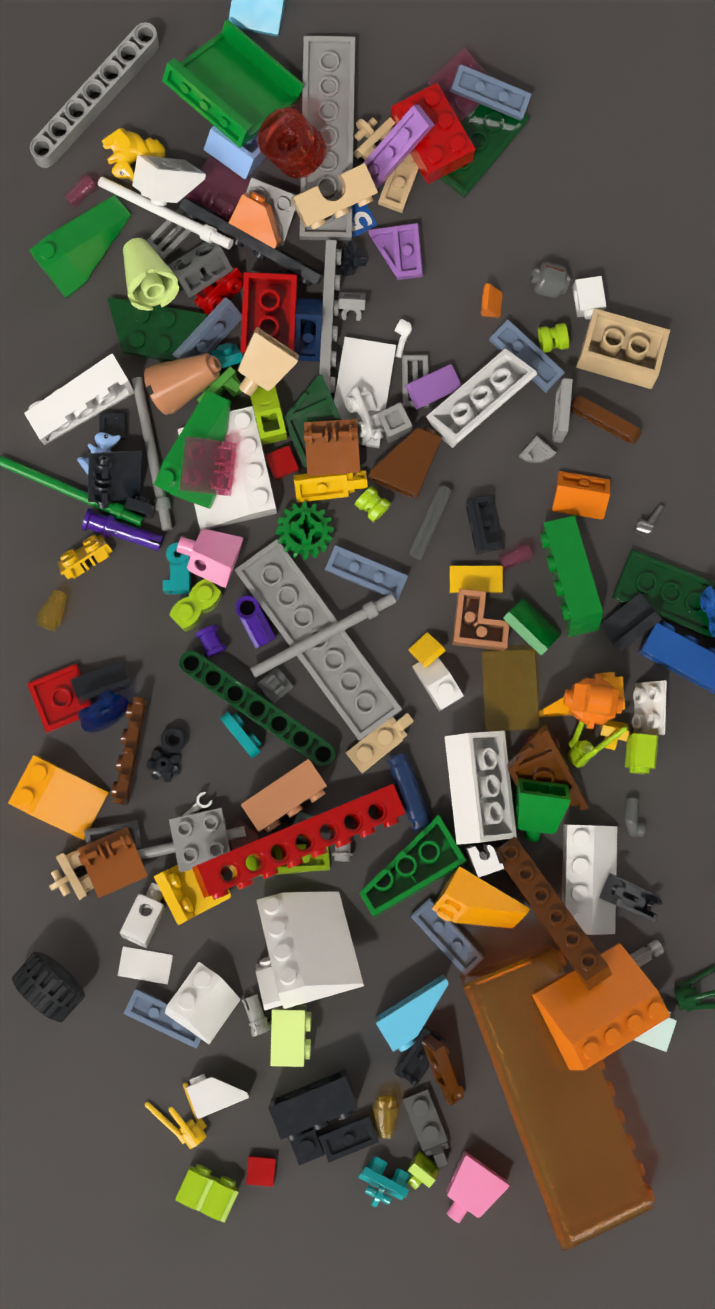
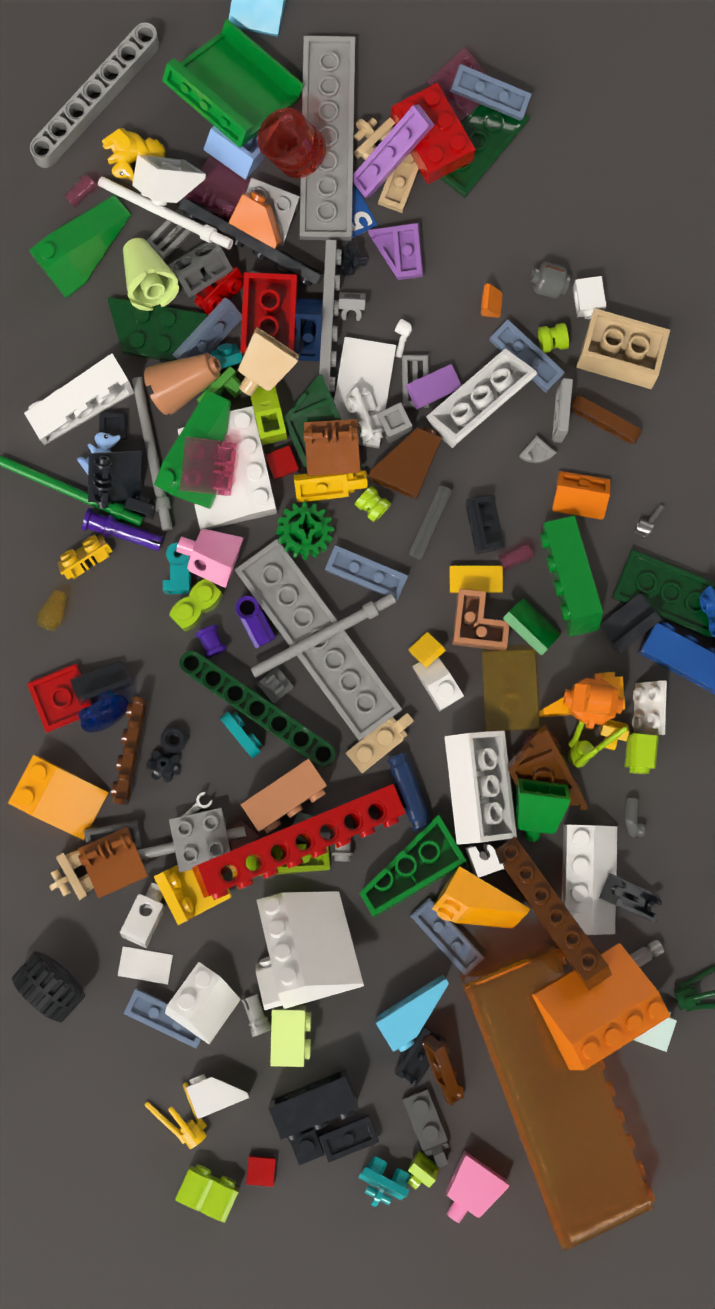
tan arch [291,163,378,230] -> none
clear yellow cone [372,1095,399,1139] -> none

